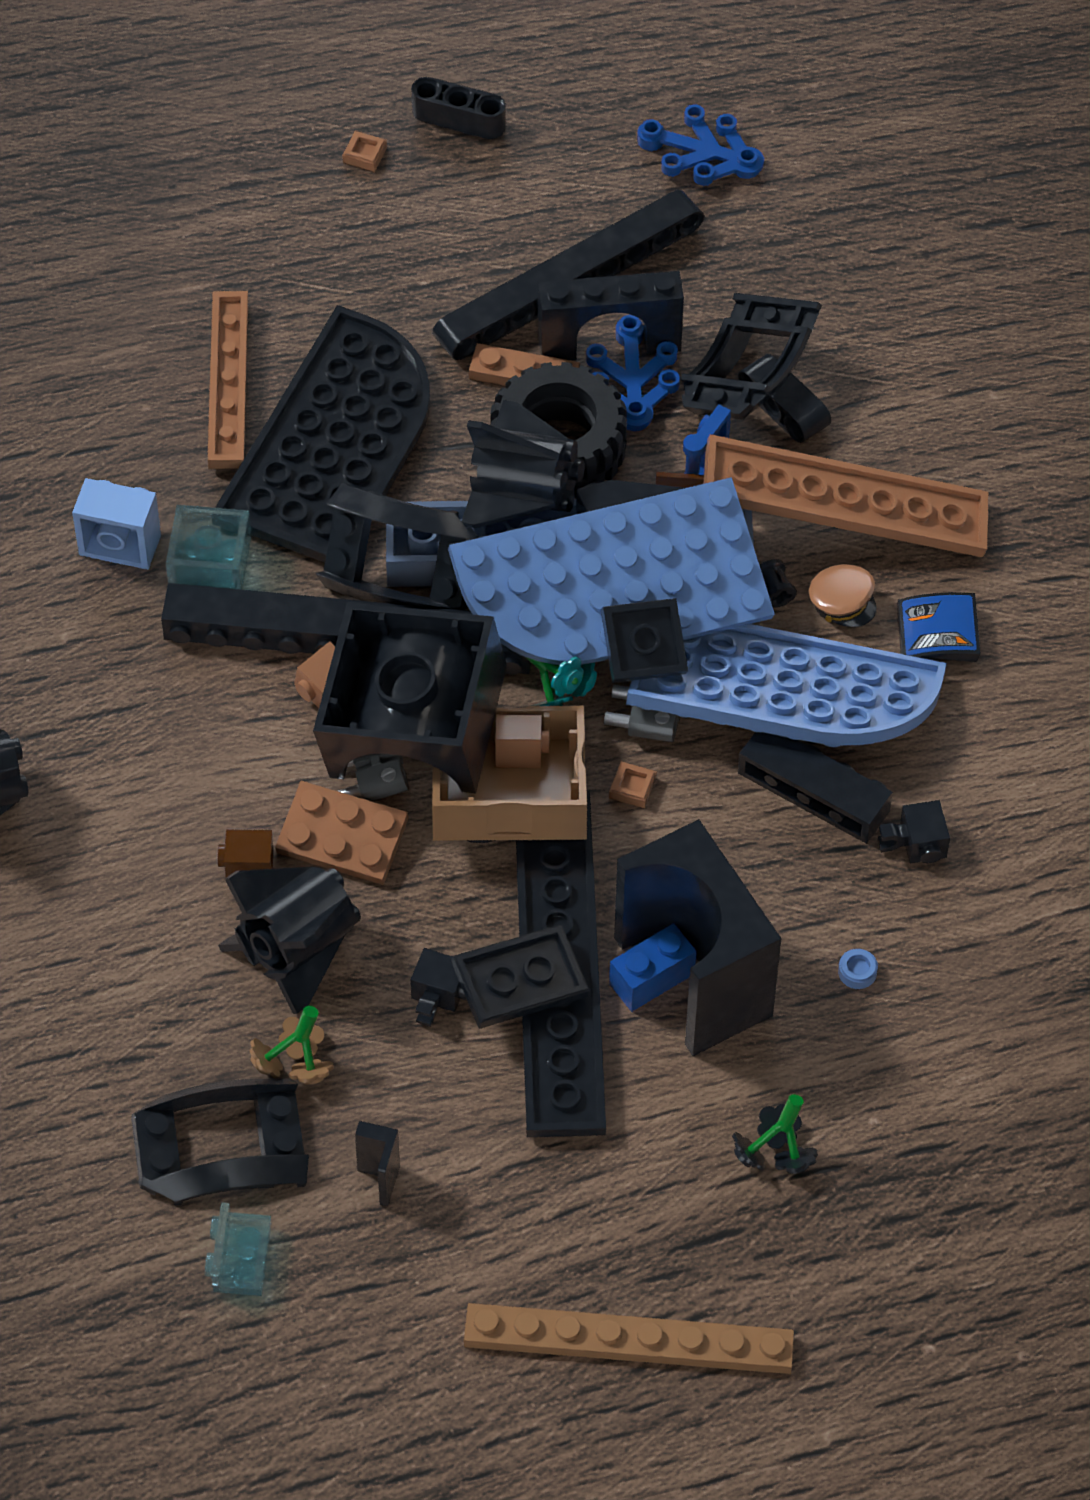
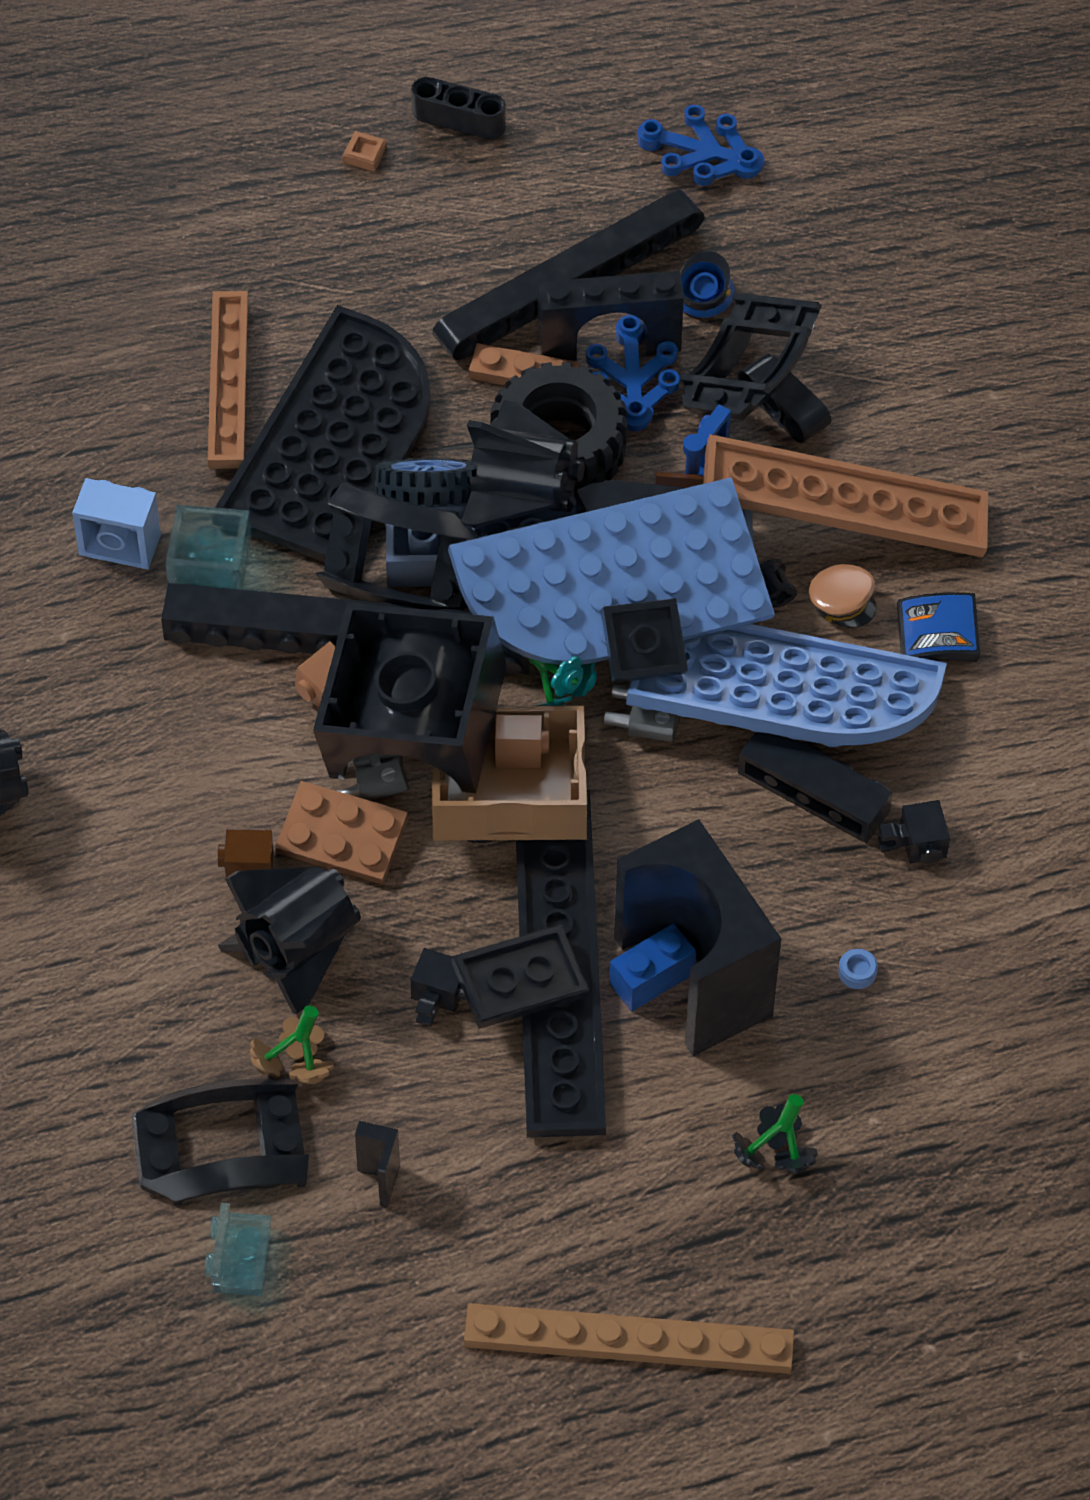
nougat tile [609,761,657,809] -> none
none -> black wheel [375,458,478,506]
none -> blue piece [680,251,735,318]

